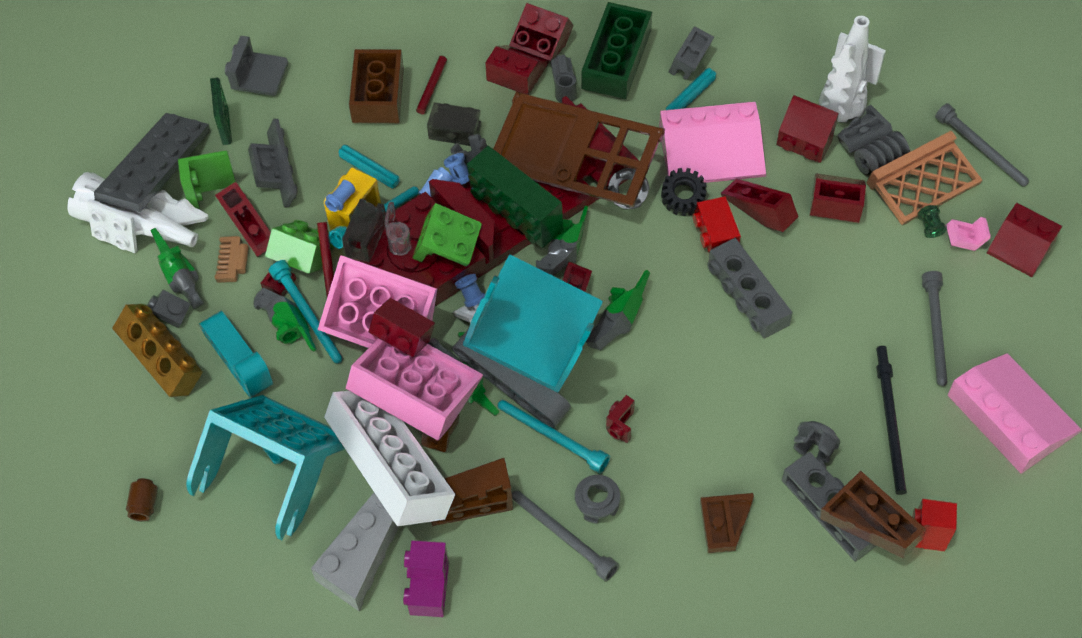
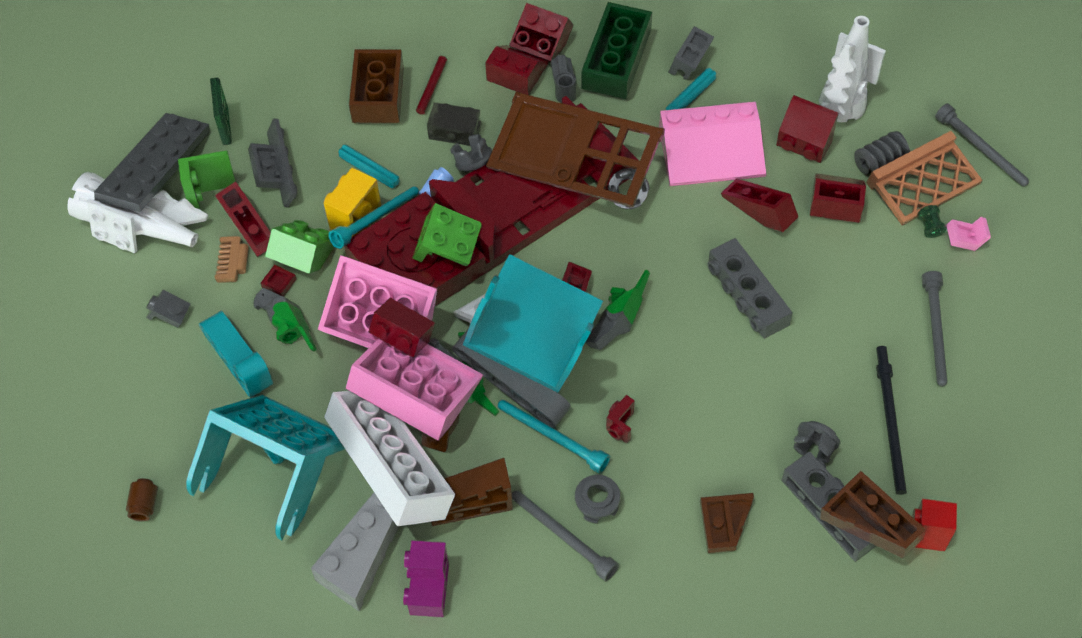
pearl gold brick [112,304,203,397] -> none
animal [150,228,205,309] -> none
dark grey bracket [225,35,288,96] -> none
teal piece [268,260,342,364] -> none
dark red bar [317,222,334,297] -> none
medium blue pin [325,180,356,212] -> none
clear smoke brick [342,199,387,263] -> none
clear panel [385,202,411,255] -> none
medium blue bush [444,153,469,185] -> none
medium blue bush [455,274,485,307] -> none
dark green brick [467,145,563,248] -> none
dark grey animal [536,206,588,276] -> none
black tyre [661,168,707,216] -> none
red brick [693,196,741,252] -> none
dark grey wing [837,105,893,153] -> none
bright pink slope [948,353,1082,474] -> none
dark red slope [987,202,1062,277] -> none

